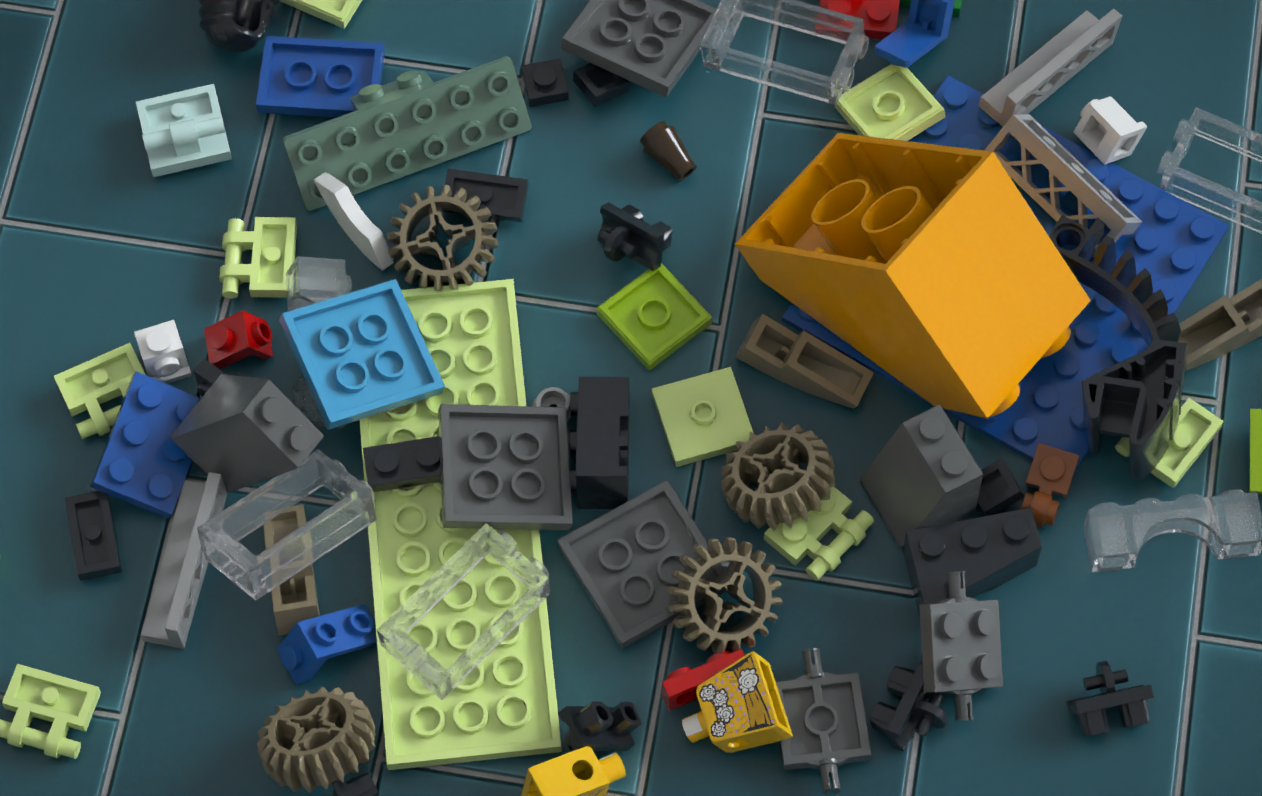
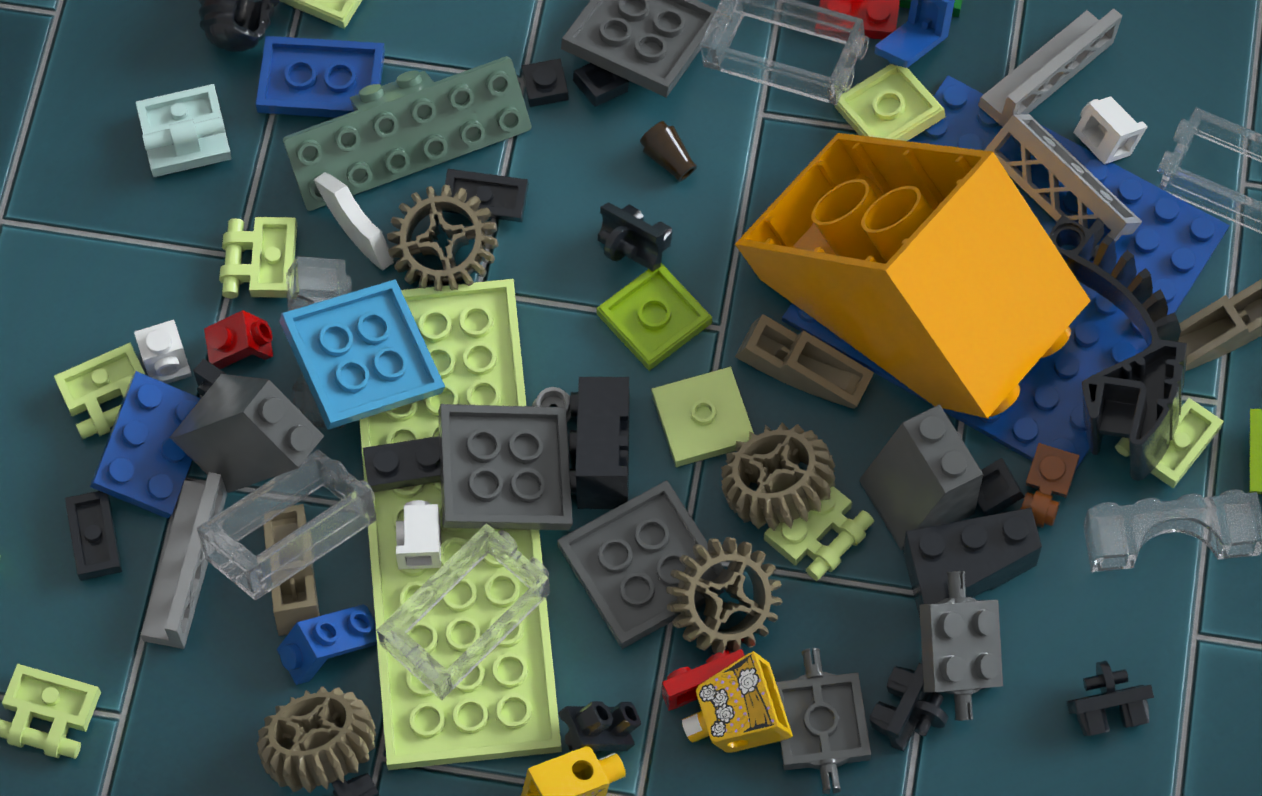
none -> white brick [396,500,441,570]

